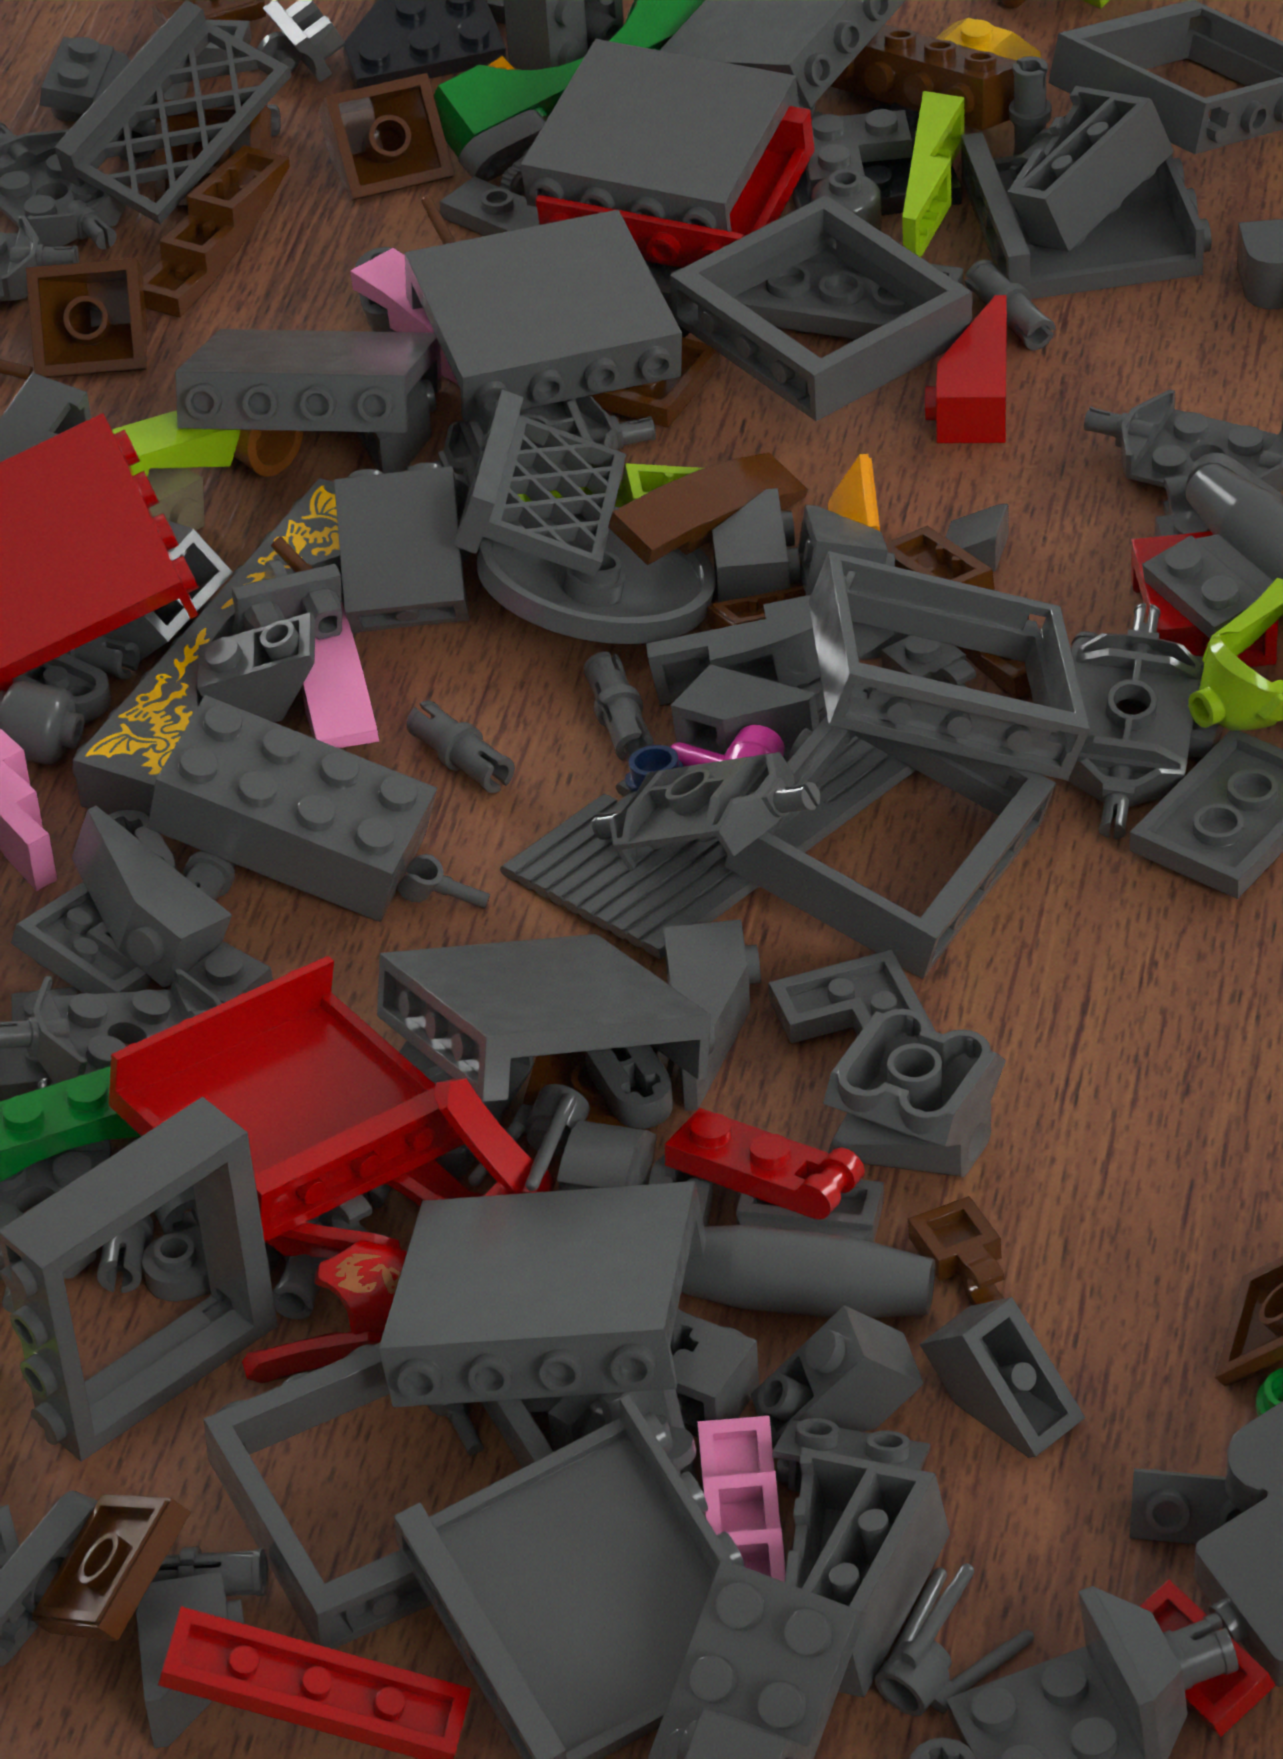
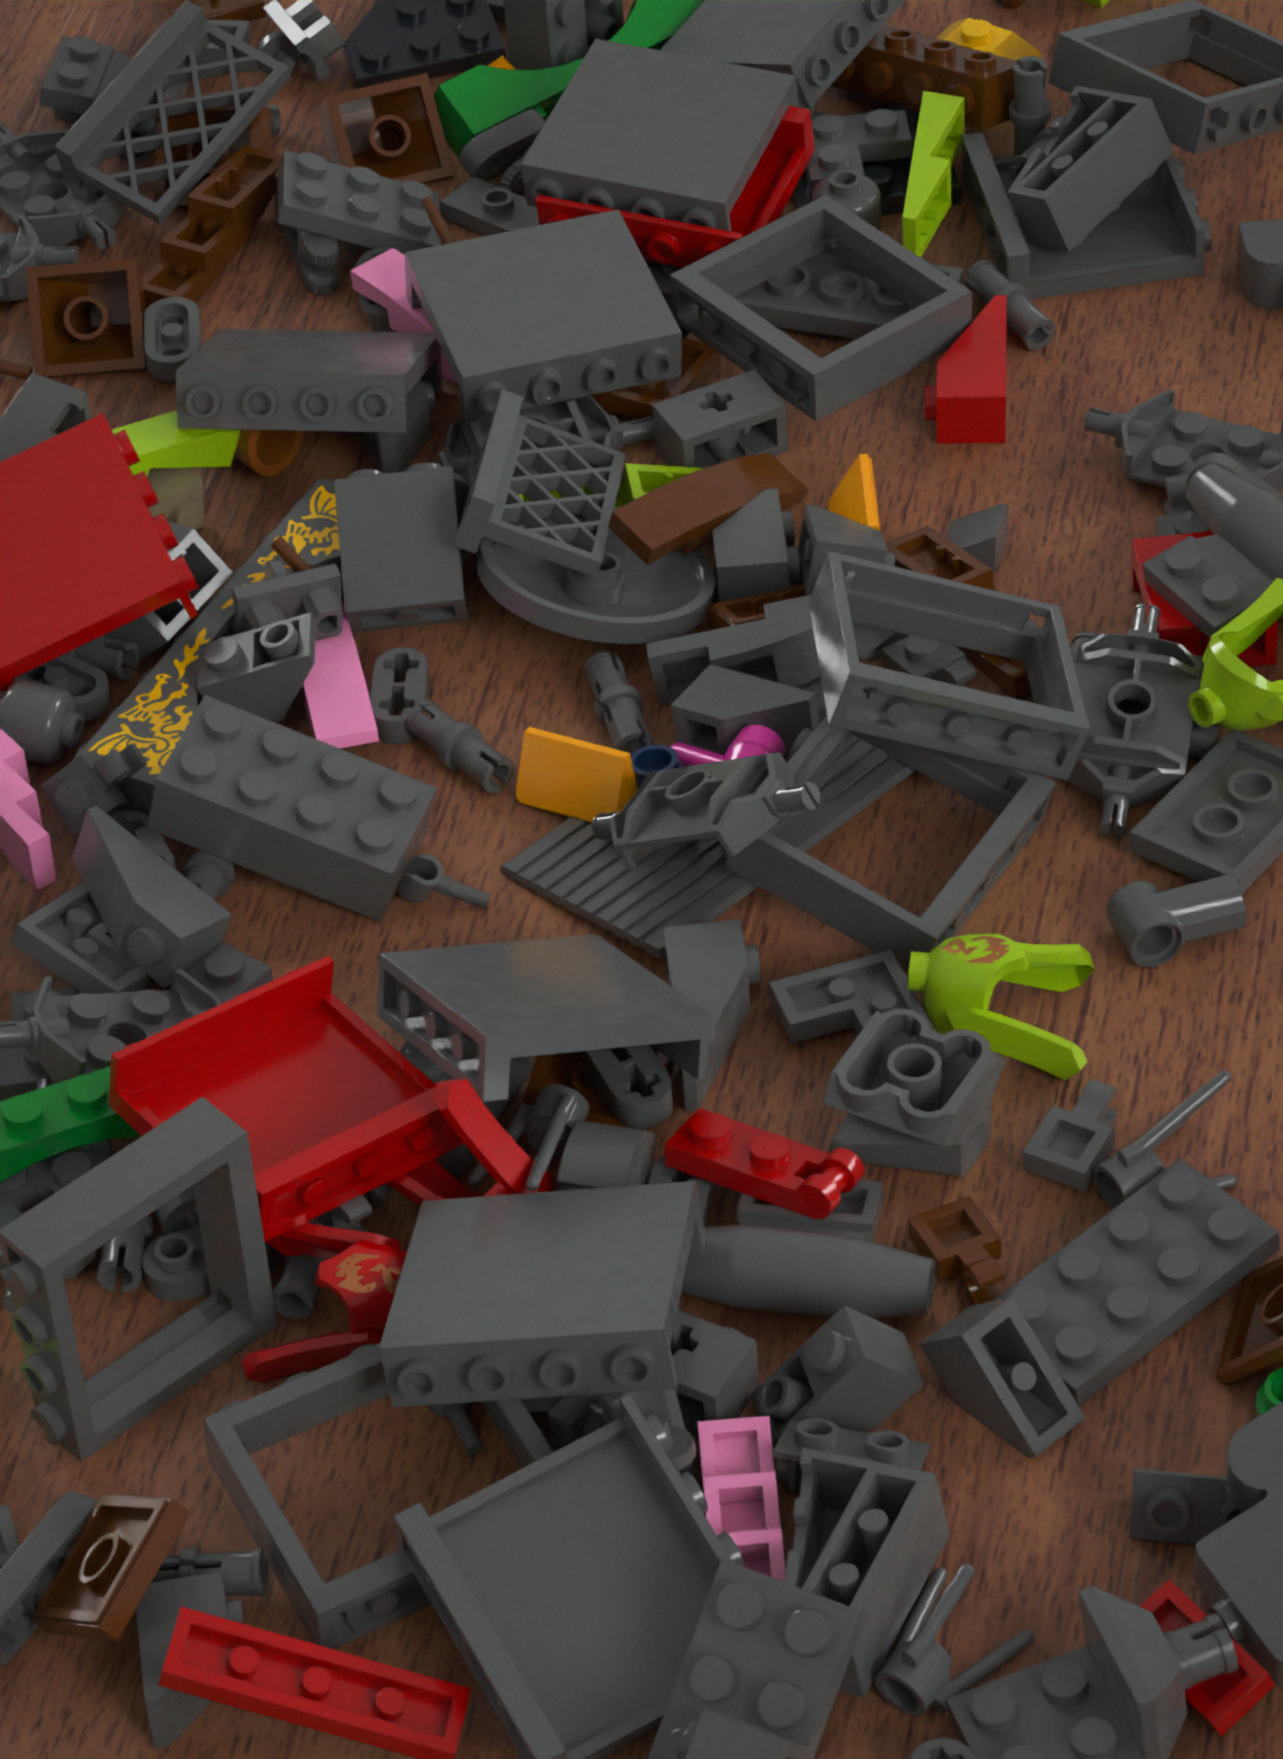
none -> dark grey plate [41,743,148,838]
none -> dark grey plate [144,297,202,383]
none -> dark grey hinge [275,171,339,296]
none -> dark grey plate [277,150,441,255]
none -> dark grey beam [370,647,431,745]
none -> light orange slope [516,727,638,823]
none -> dark grey brick [652,369,788,468]
none -> lime piece [908,933,1095,1080]
none -> dark grey plate [993,1158,1280,1406]
none -> dark grey plate [1023,1079,1117,1192]
none -> dark grey plant [1093,1070,1237,1209]
none -> dark grey piece [1106,874,1247,967]

